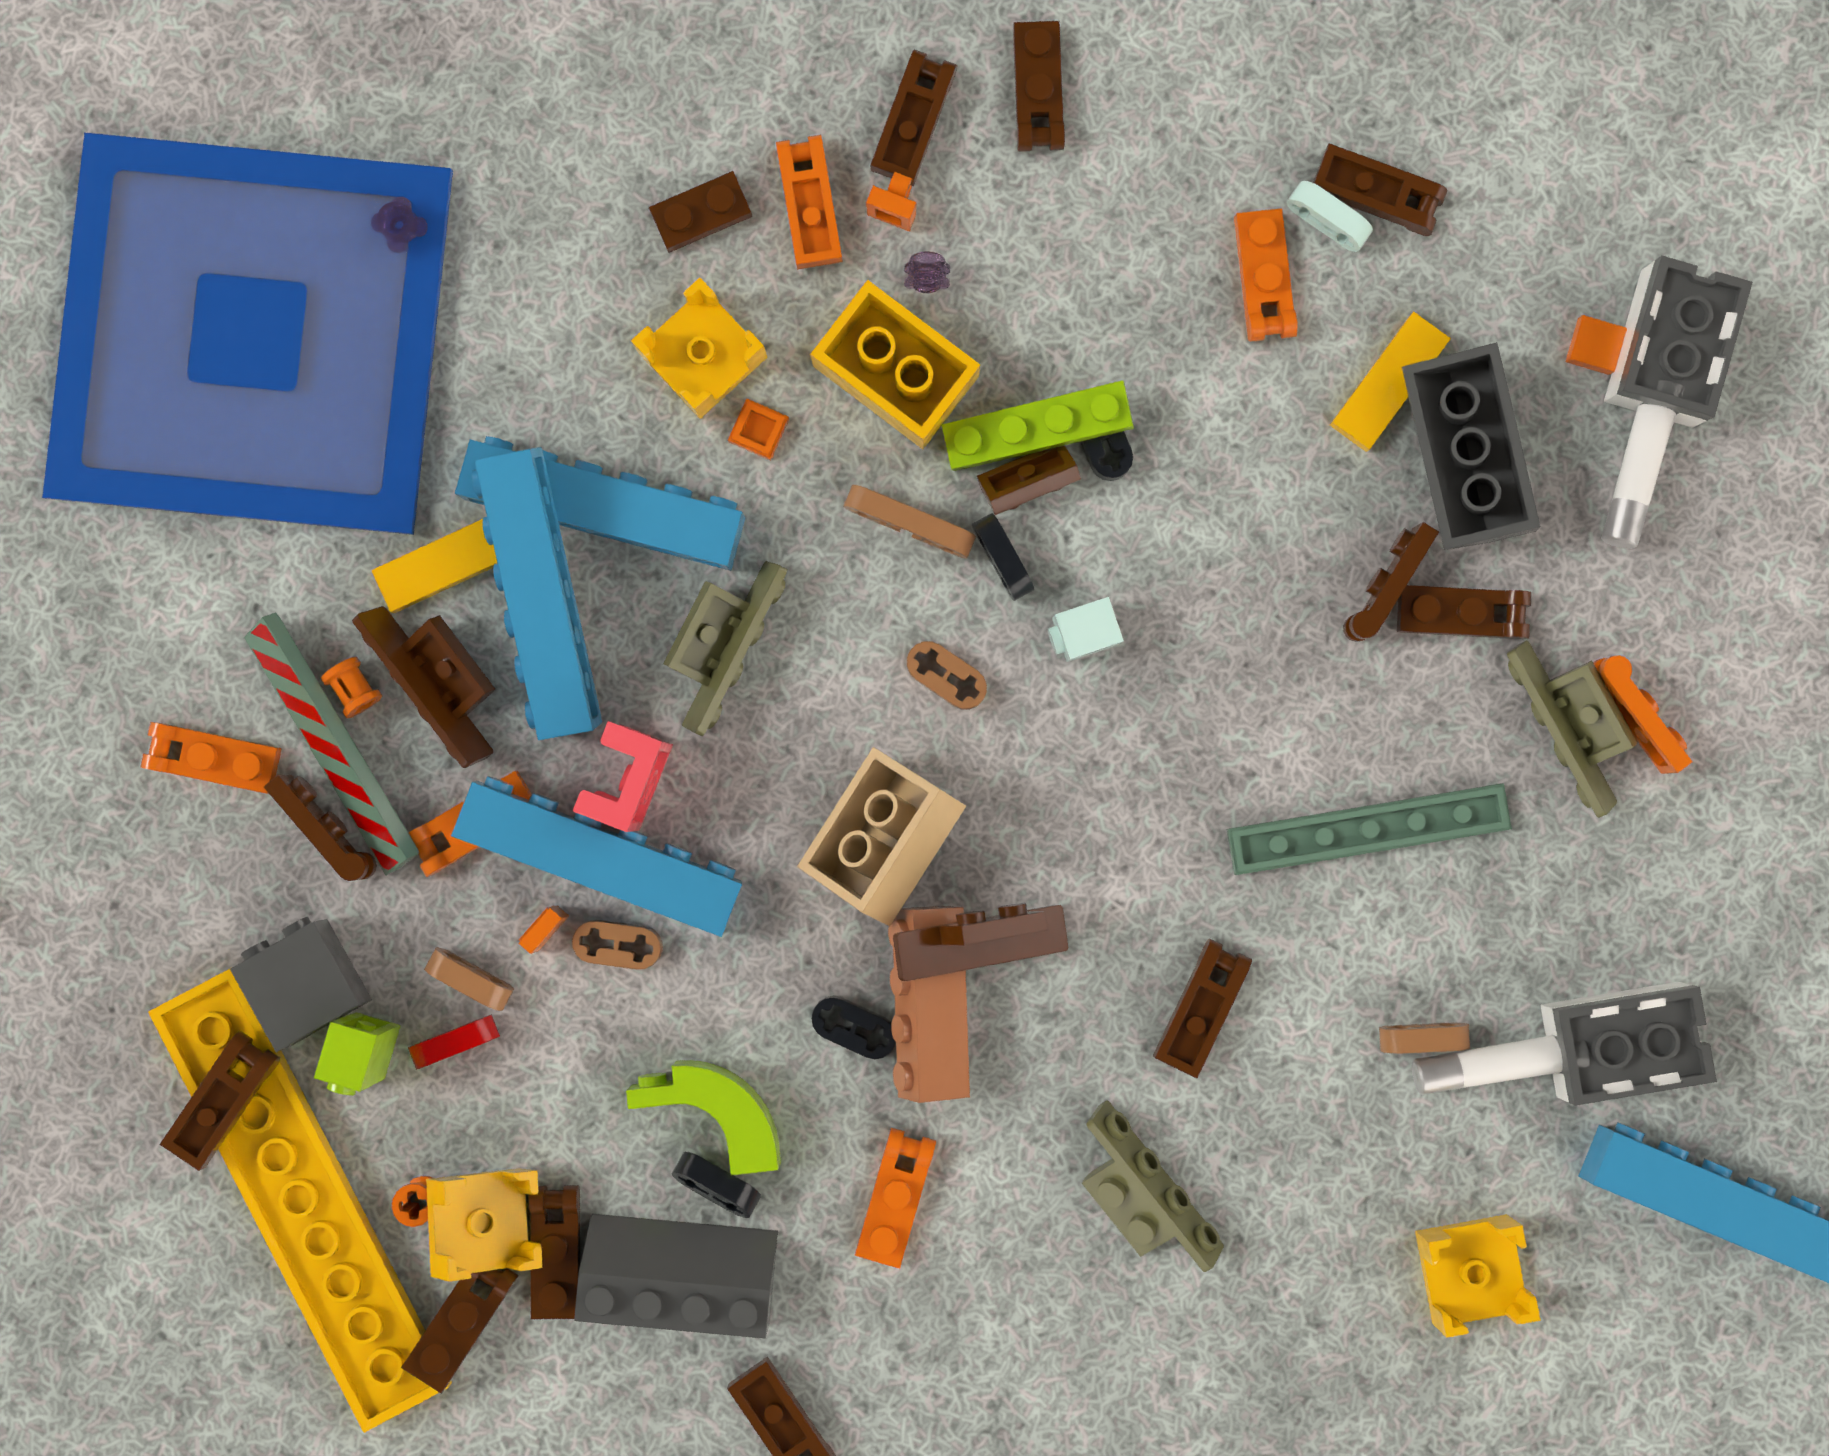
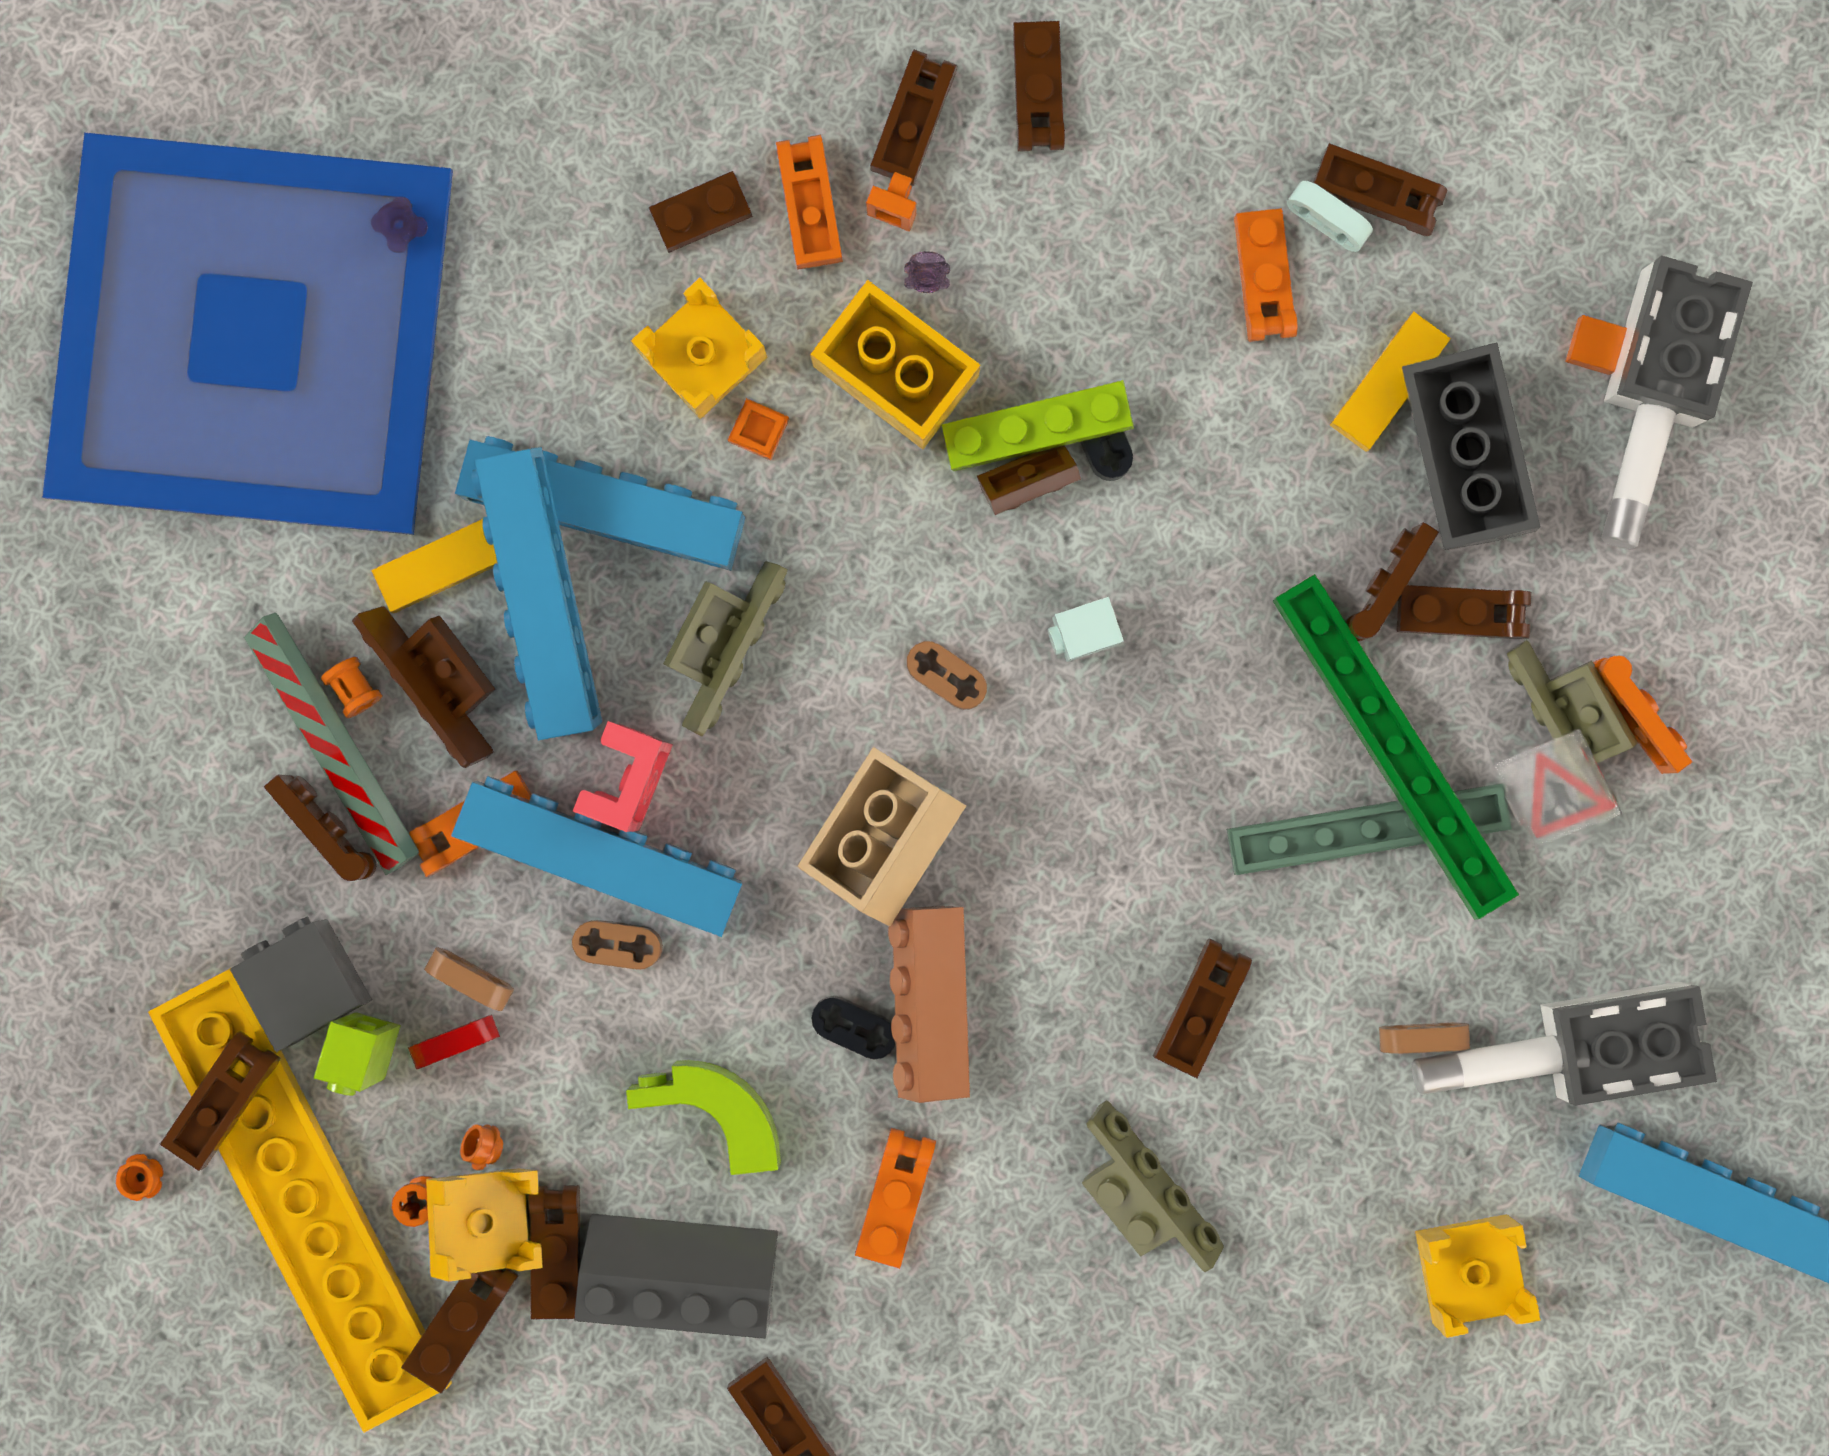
orange plate [140,722,282,794] -> none
orange tile [518,905,569,954] -> none
black beam [672,1152,761,1218] -> none
medium nougat beam [843,484,976,559] -> none
reddish brown bracket [893,903,1068,981] -> none
black beam [972,513,1034,601] -> none
none -> orange plate [116,1154,164,1201]
none -> orange plate [460,1124,503,1170]
none -> green plate [1273,574,1519,920]
none -> clear piece [1493,728,1622,848]

